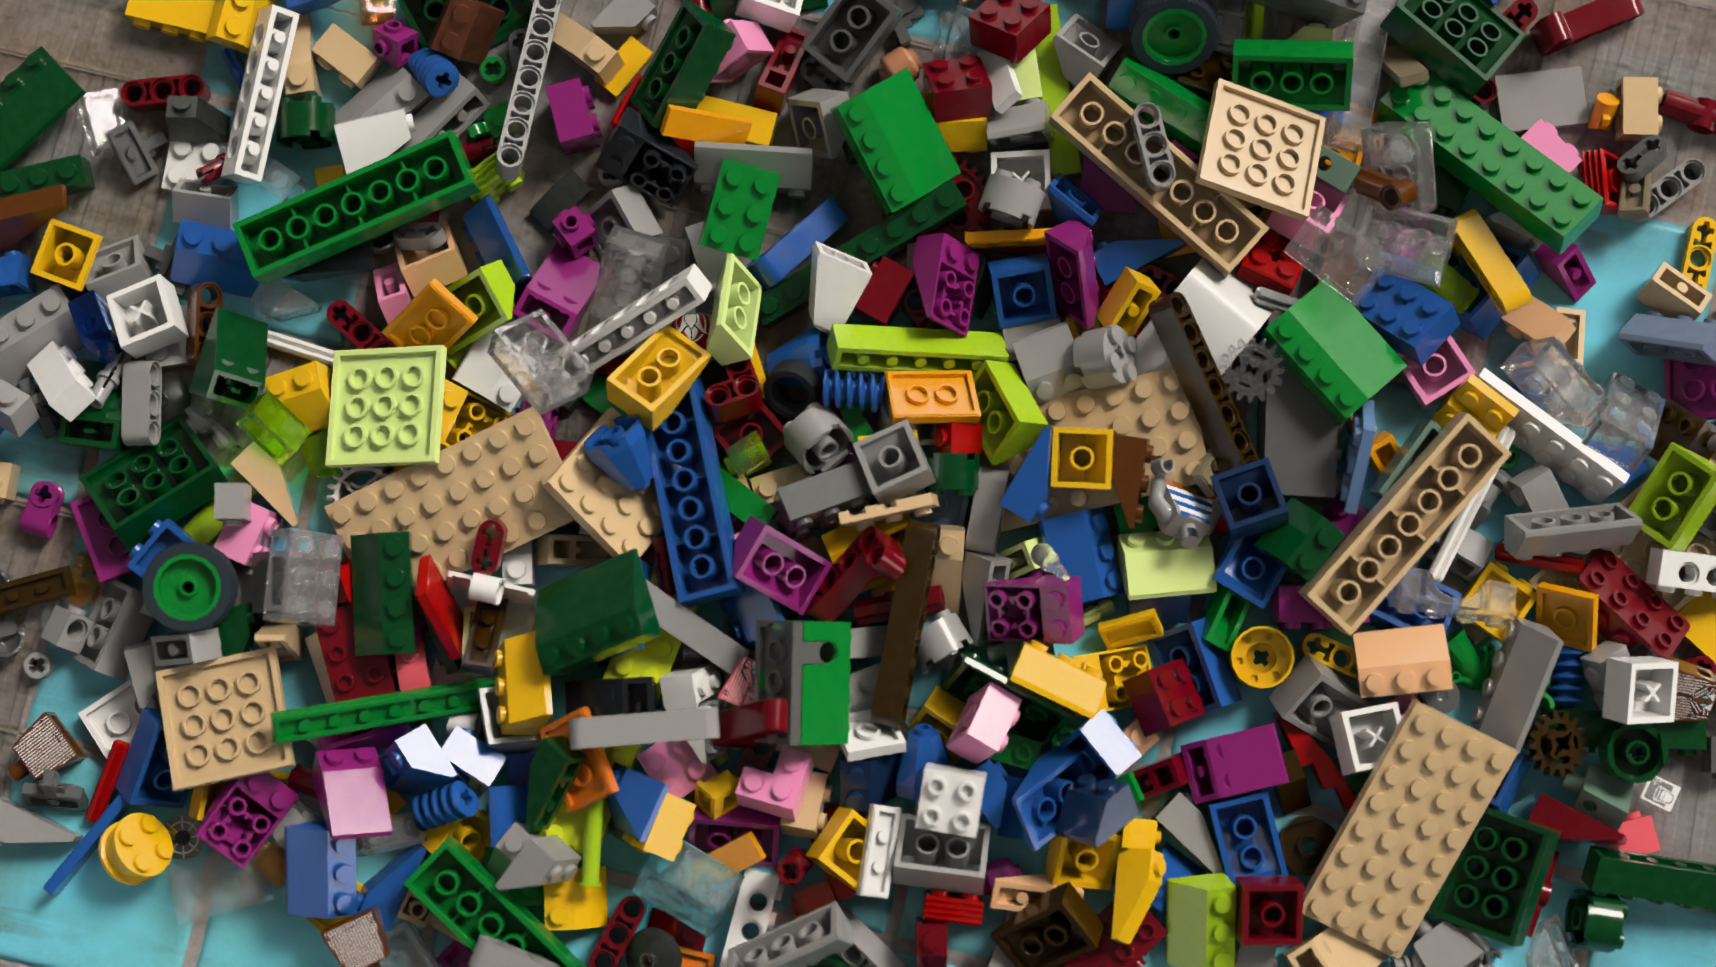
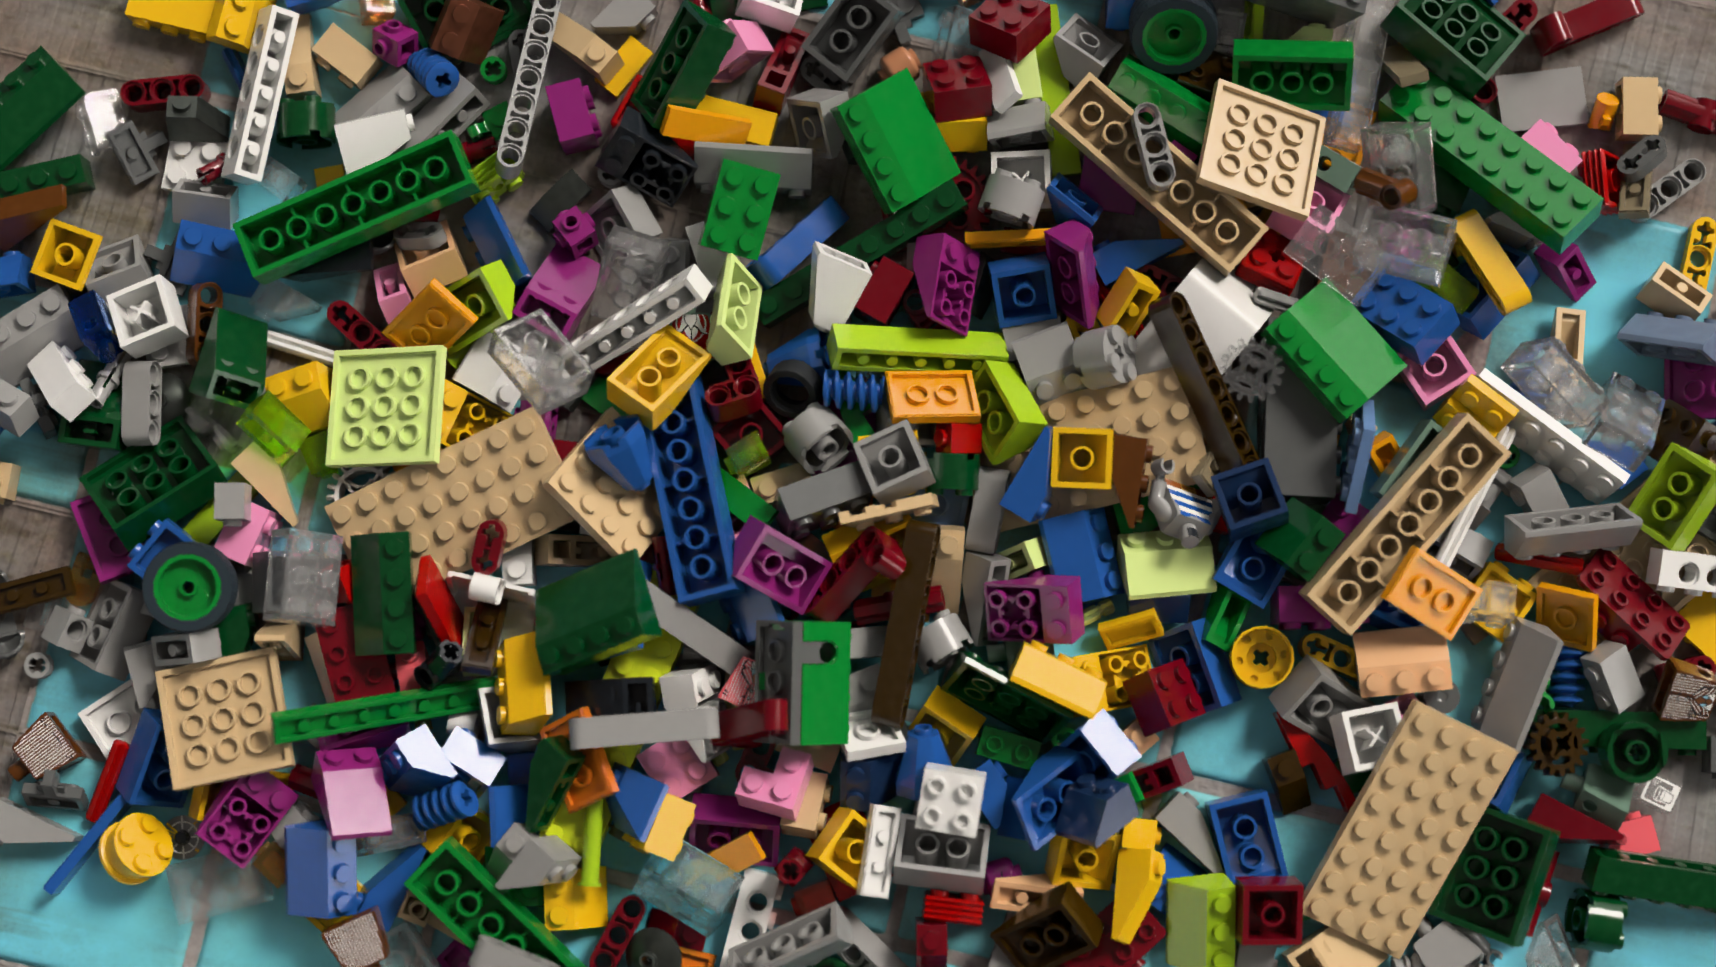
magenta piece [19,481,65,540] -> none
yellow brick [695,770,740,820] -> none
bright pink brick [945,682,1022,765] -> none
clear bar [1031,543,1070,581] -> none
magenta slope [1180,723,1289,804] -> none
dark brown plate [1279,815,1337,876] -> none
green piece [1446,627,1495,694] -> none
light nougat brick [1501,295,1576,357] -> none
white brick [1602,656,1679,724] -> none
none -> black piece [414,639,463,690]
none -> light orange tile [1380,545,1483,641]

